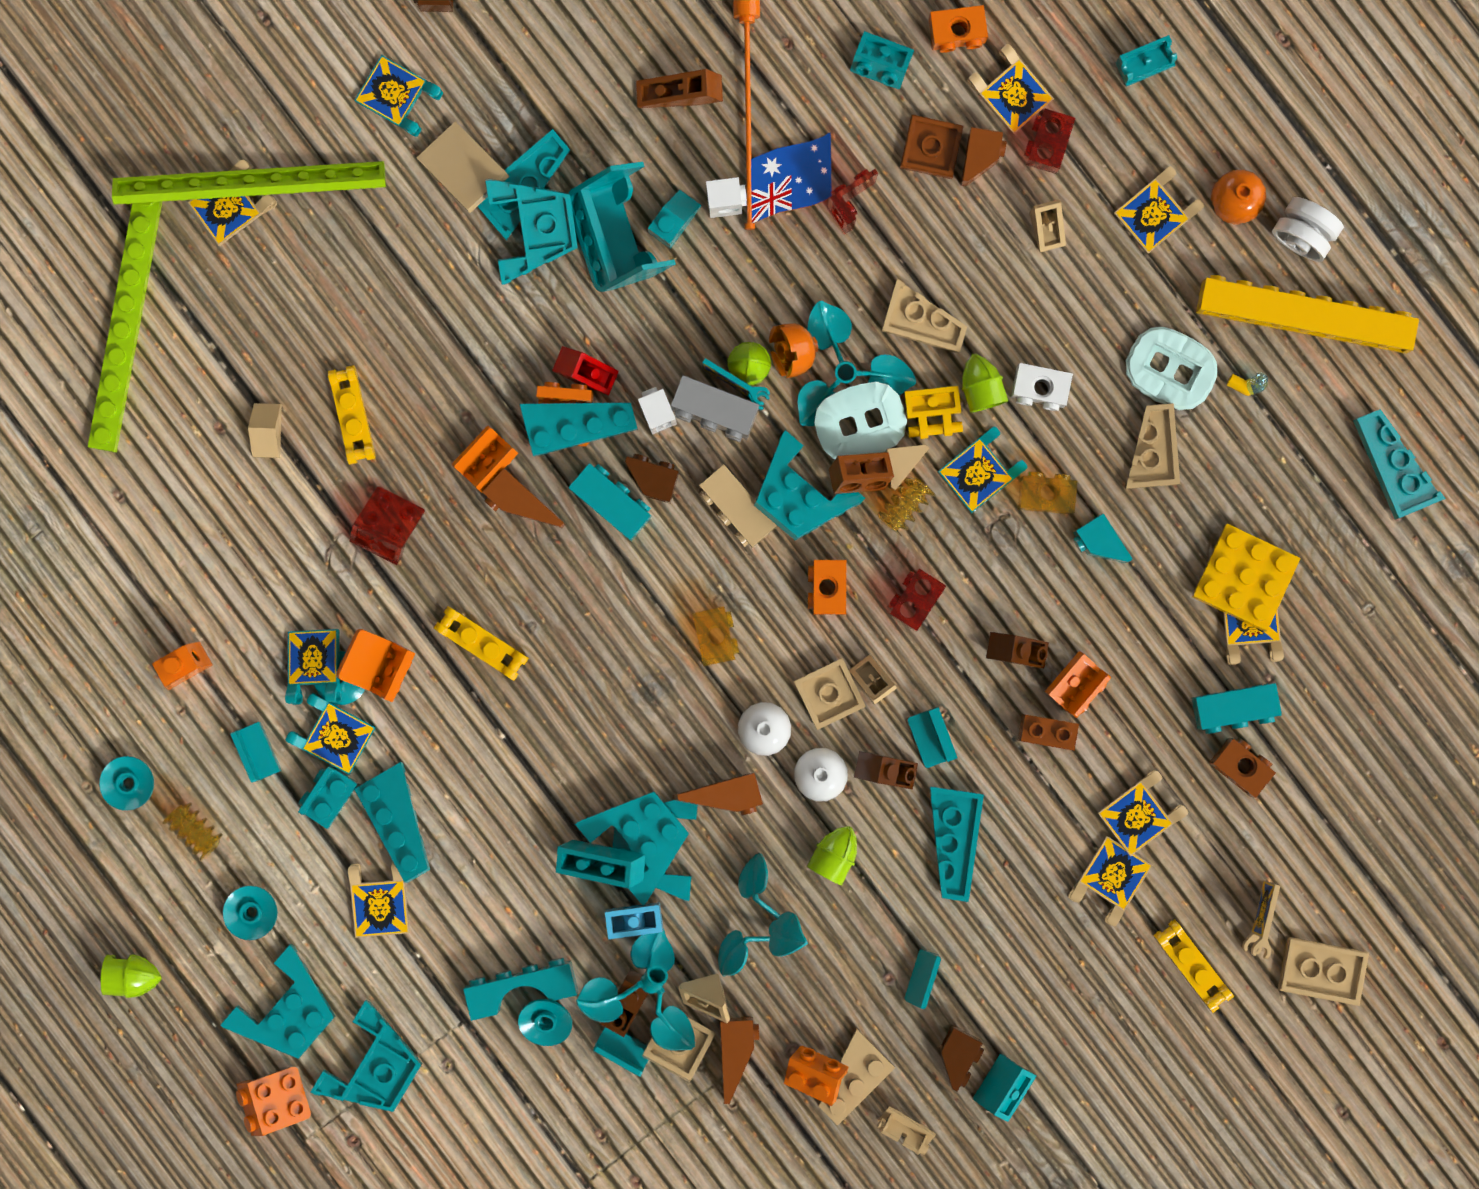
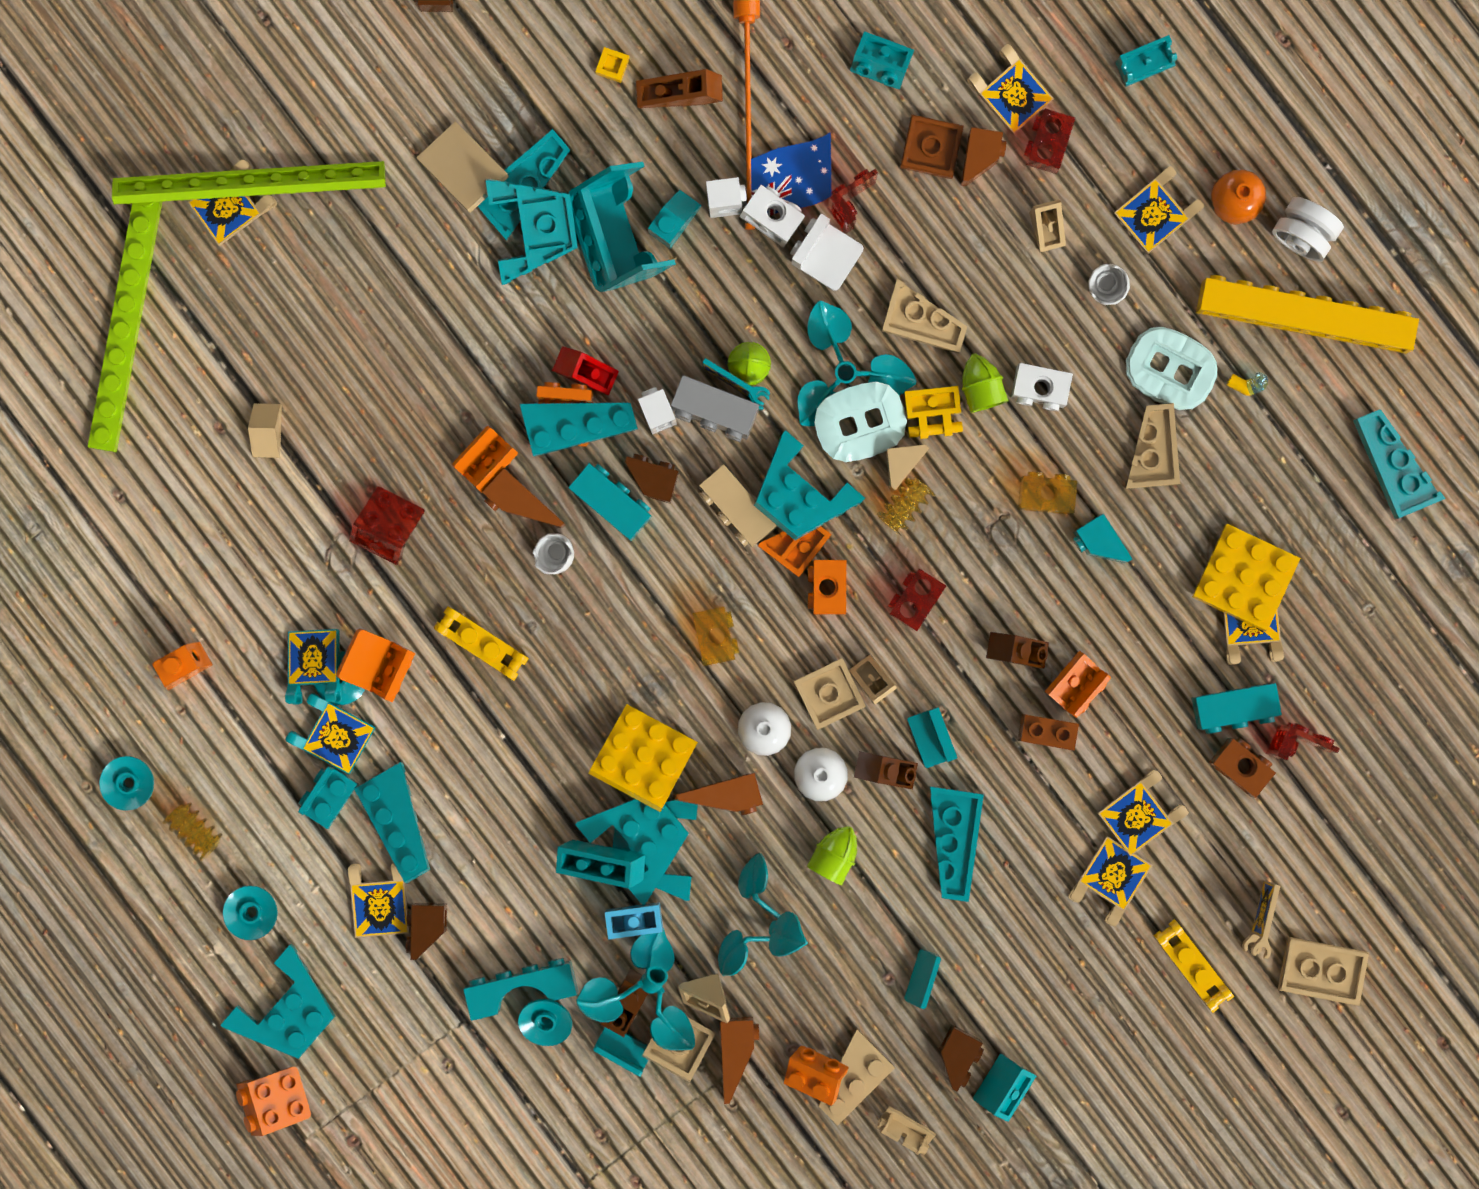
lime helmet [101,954,162,998] -> none
teal panel [230,721,282,783] -> none
teal wing [310,1000,423,1112] -> none
yellow plate [328,365,376,465] -> none
flag [354,55,443,137] -> none
orange cylinder [769,323,818,378] -> none
dark orange brick [828,452,894,494] -> none
orange brick [929,5,988,53] -> none
flag [938,426,1028,513] -> none
none -> reddish brown slope [406,903,447,960]
none -> white hair [533,533,574,574]
none -> yellow plate [588,704,698,812]
none -> yellow tile [595,47,630,83]
none -> white brick [740,185,805,248]
none -> orange wing [758,526,832,577]
none -> white bracket [790,214,864,291]
none -> white hair [1088,264,1130,305]
none -> clear red bracket [1266,722,1340,760]

